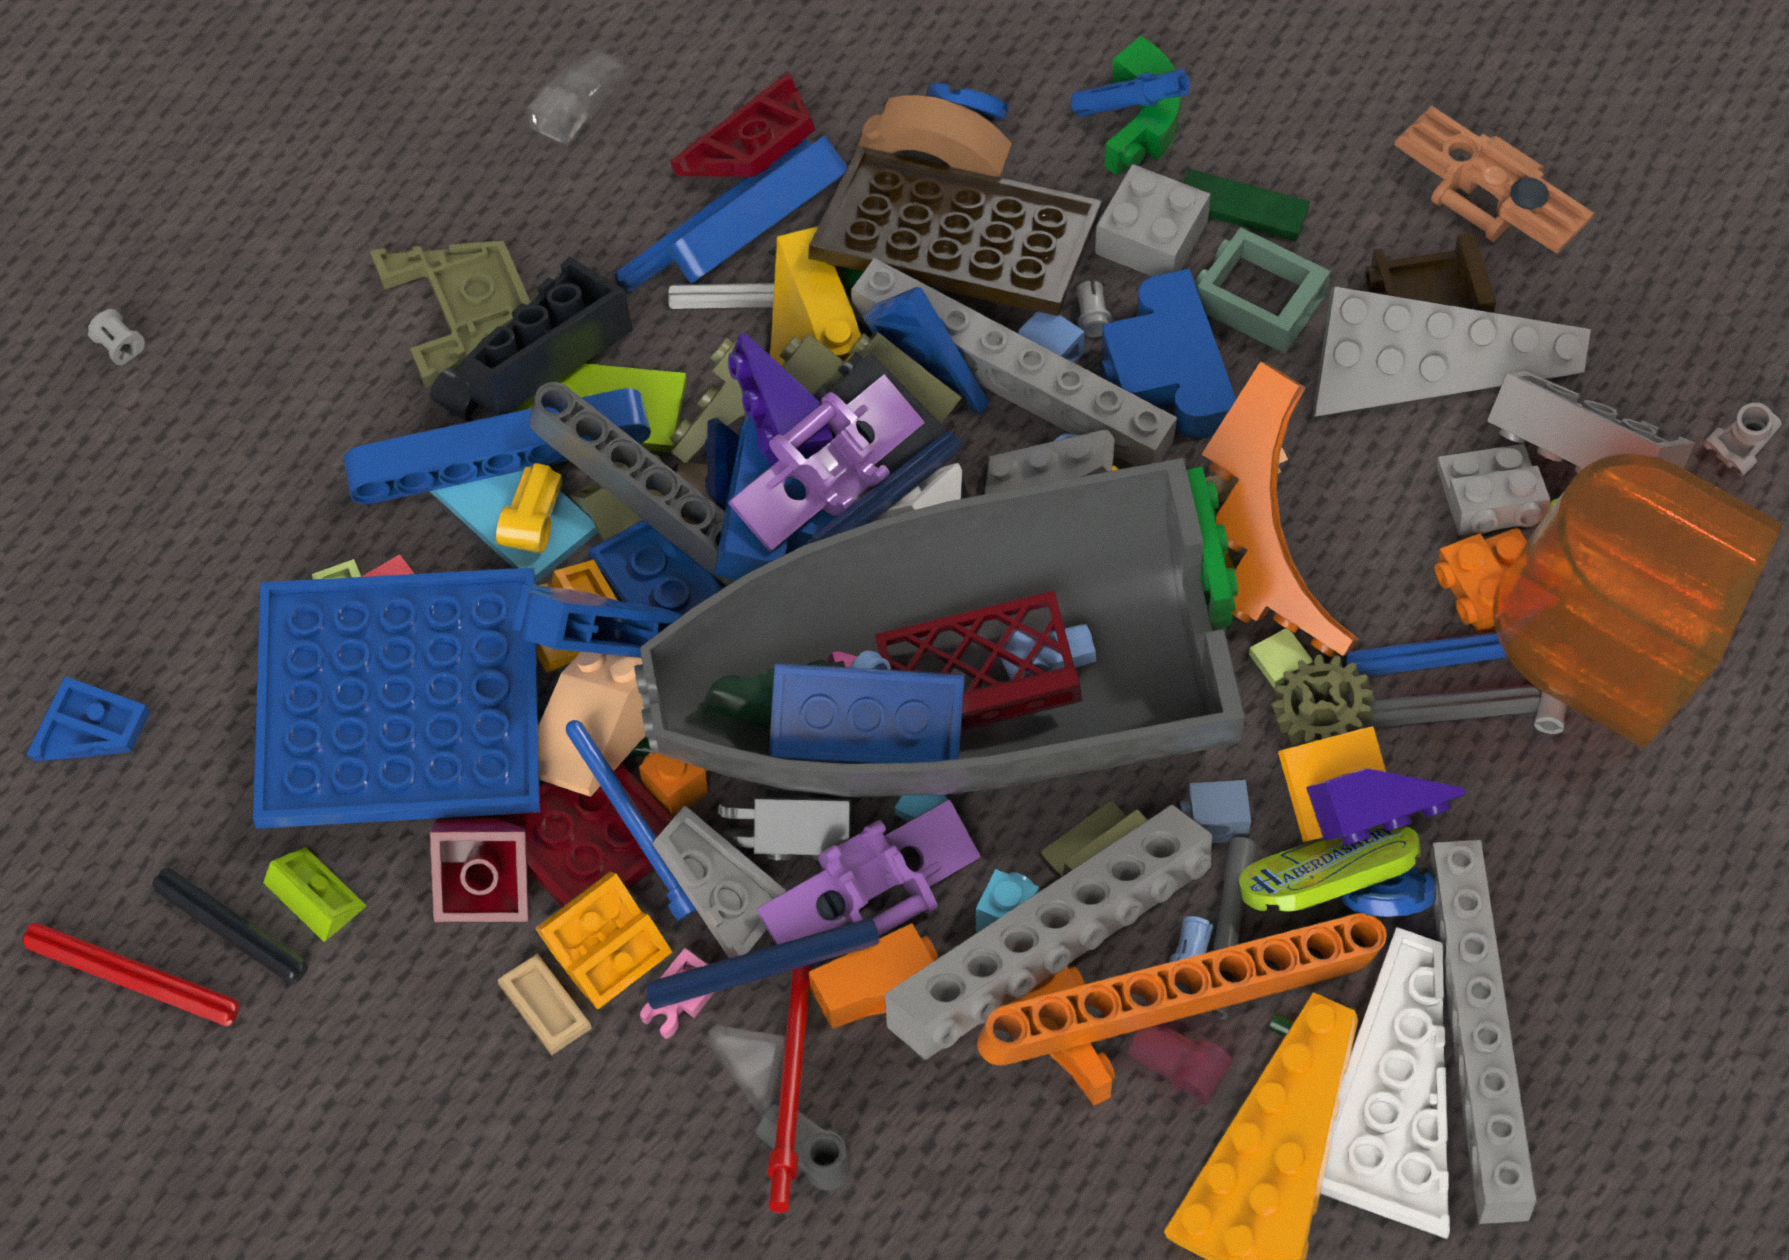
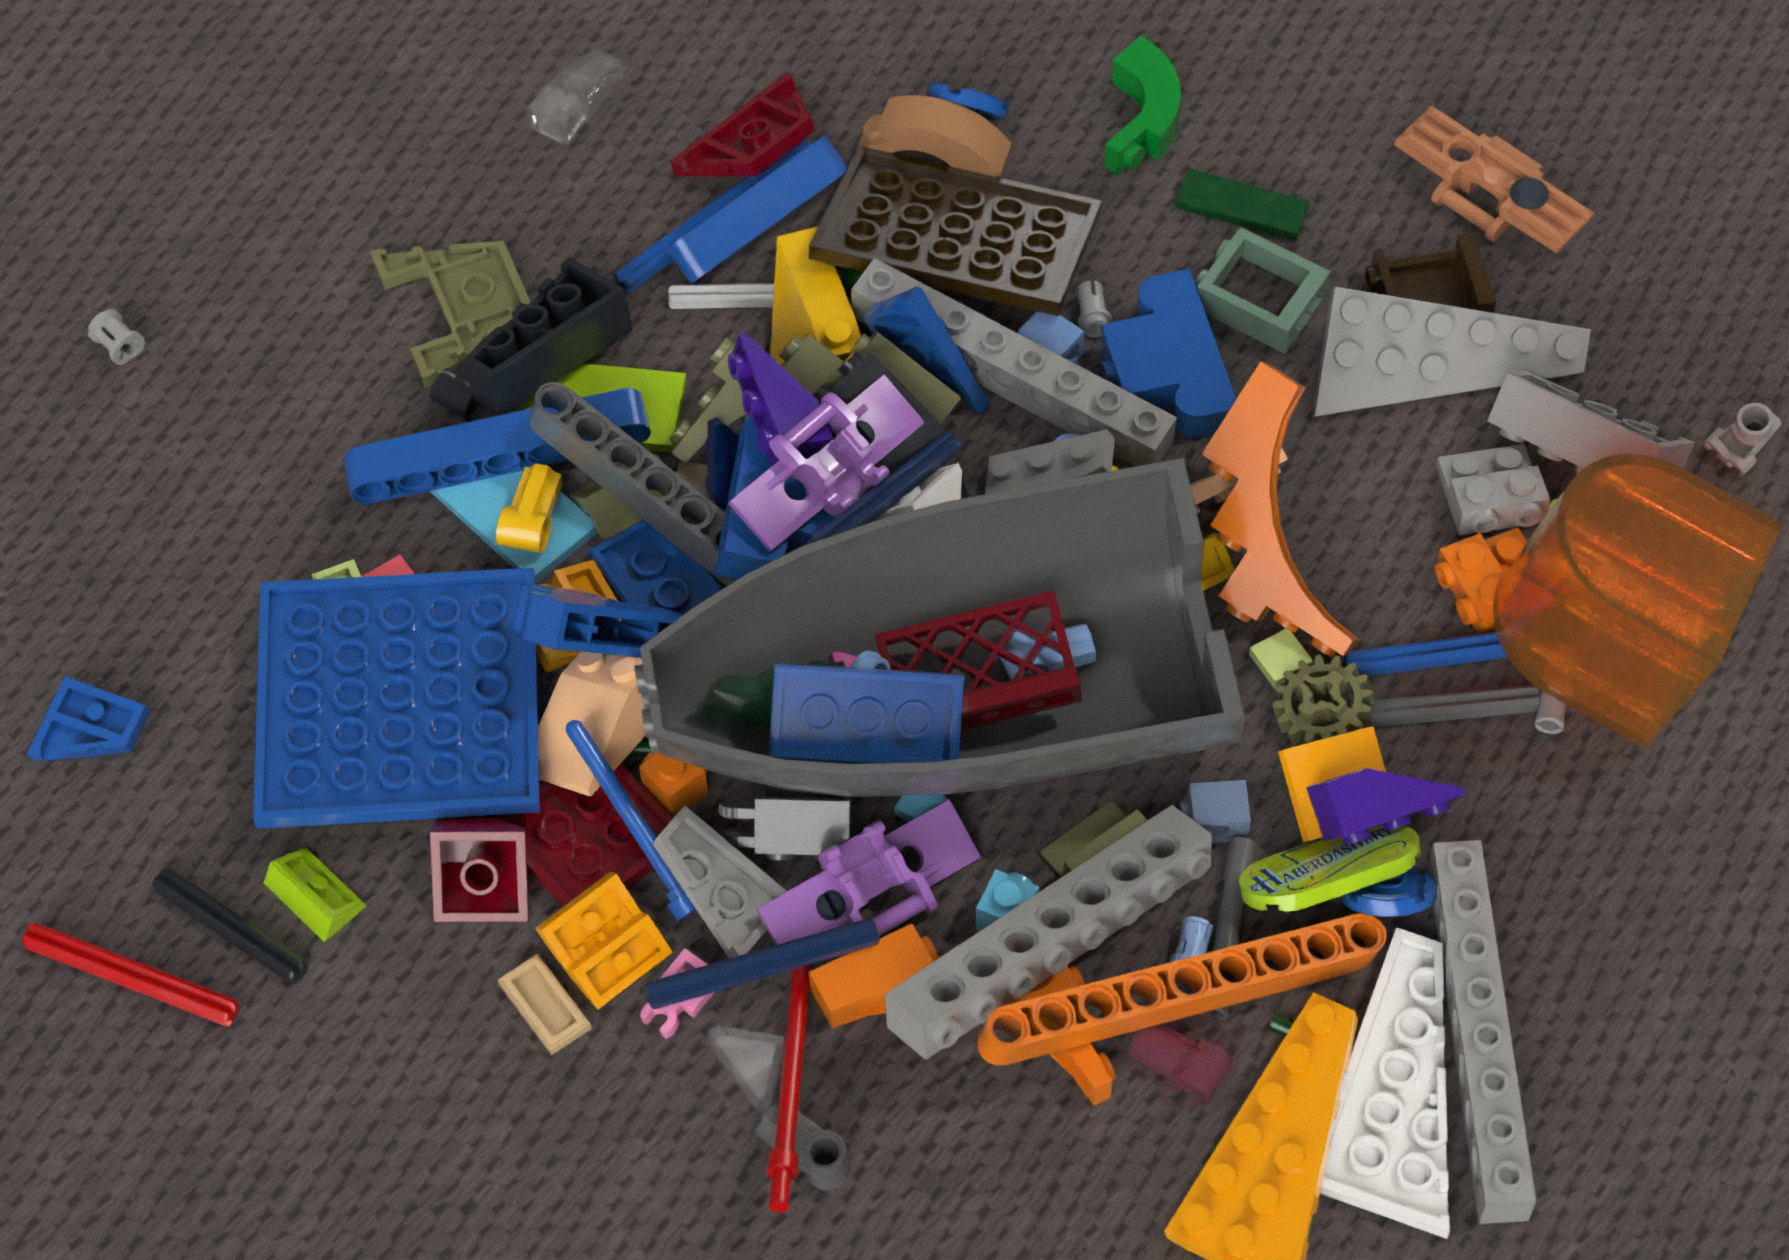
blue pin [1071,69,1190,117] -> none
light grey brick [1095,164,1210,276] -> none
green plate [1187,467,1238,636] -> none

